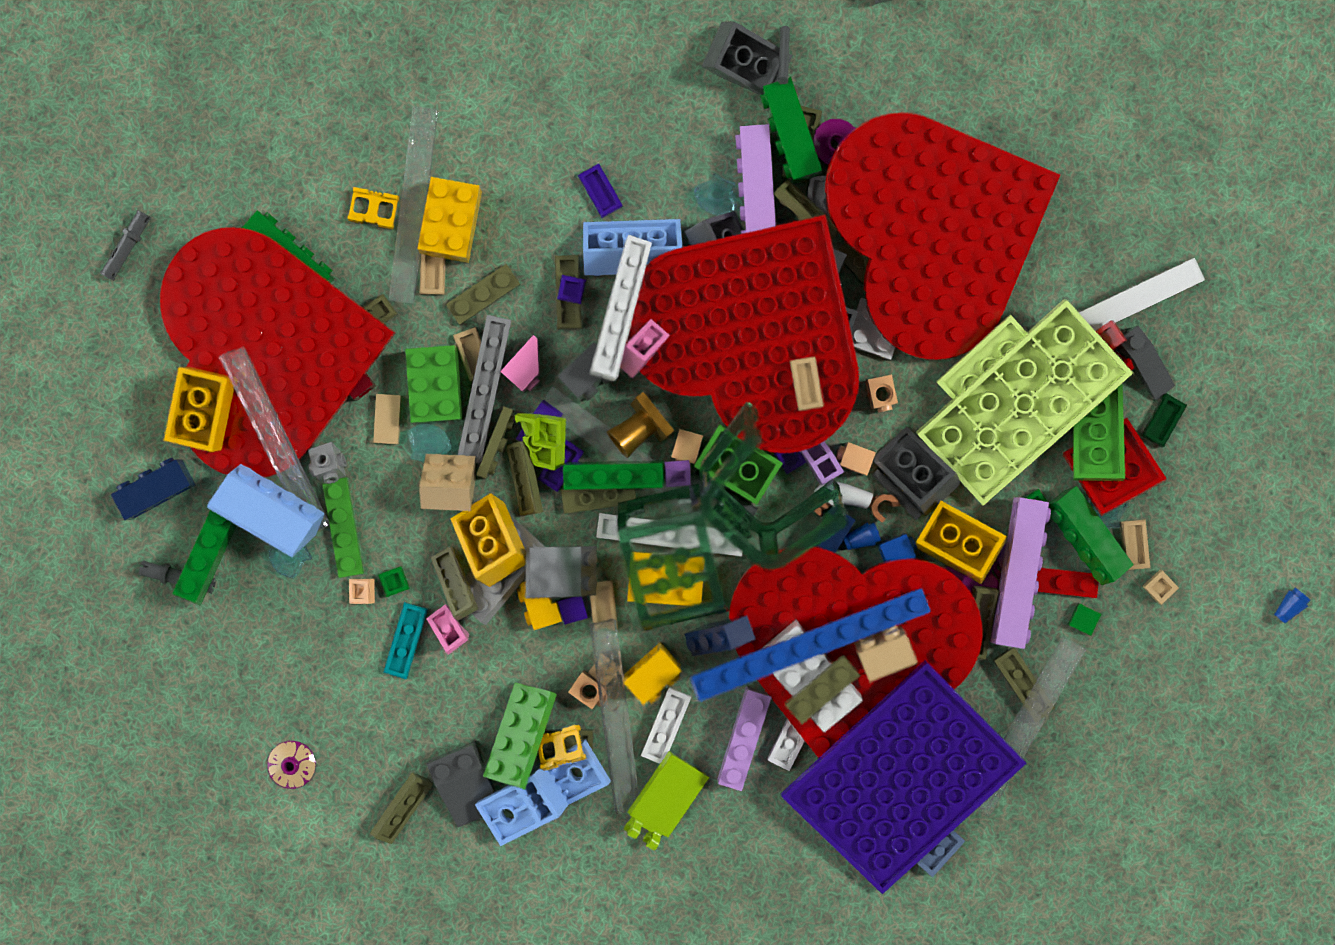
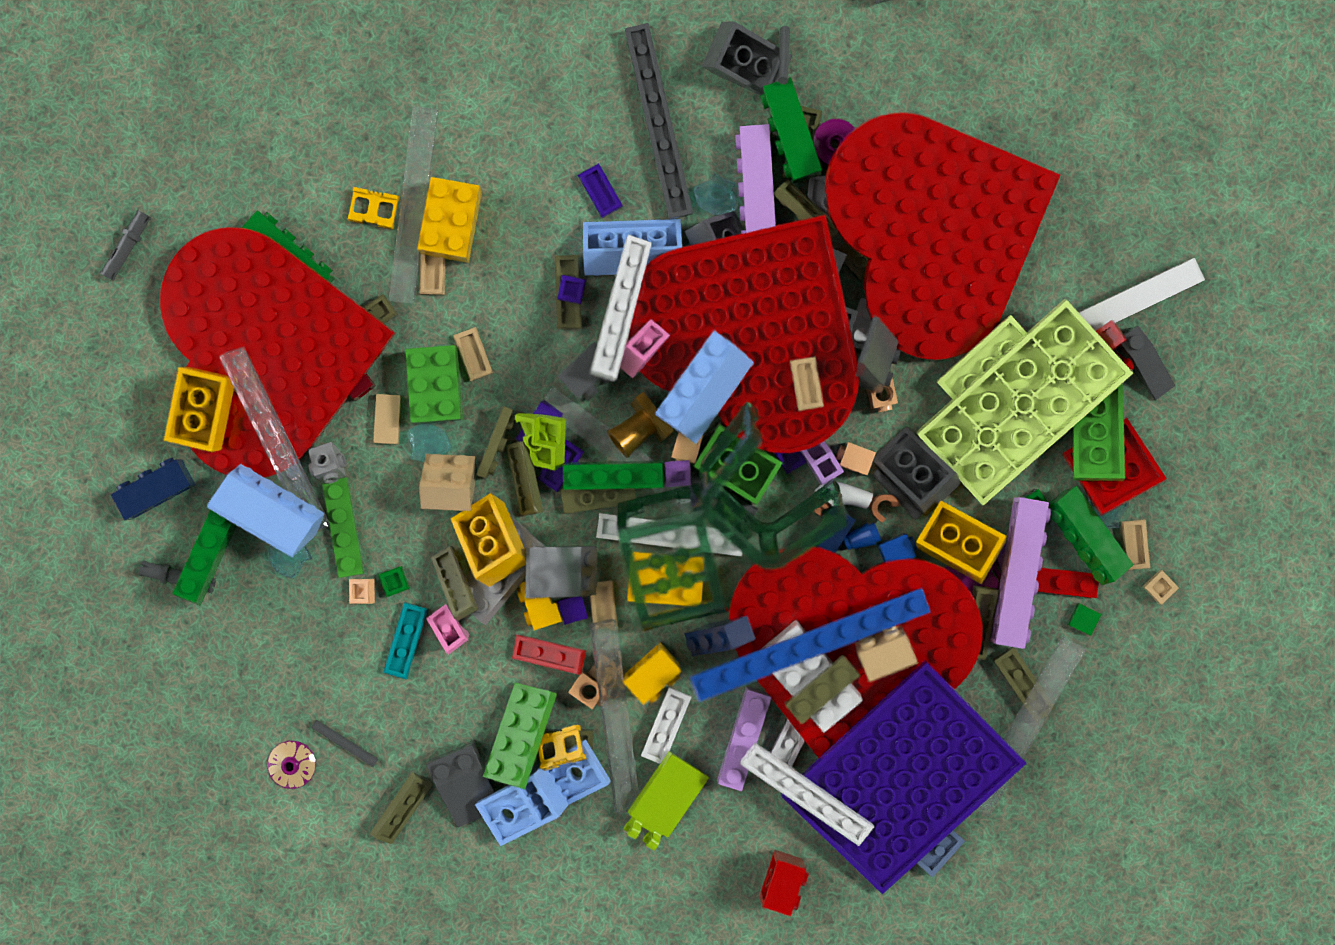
olive plate [446,264,521,325] -> none
light grey plate [458,315,512,464] -> none
bright pink slope [500,335,540,392] -> none
dark green tile [1141,393,1187,447] -> none
blue cone [1274,587,1311,624] -> none
none -> dark grey bar [312,720,378,767]
none -> red tile [512,634,586,675]
none -> dark grey plate [625,23,693,220]
none -> light blue slope [655,331,754,444]
none -> white tile [740,743,874,846]
none -> red brick [759,849,809,916]
none -> dark grey slope [856,316,901,394]

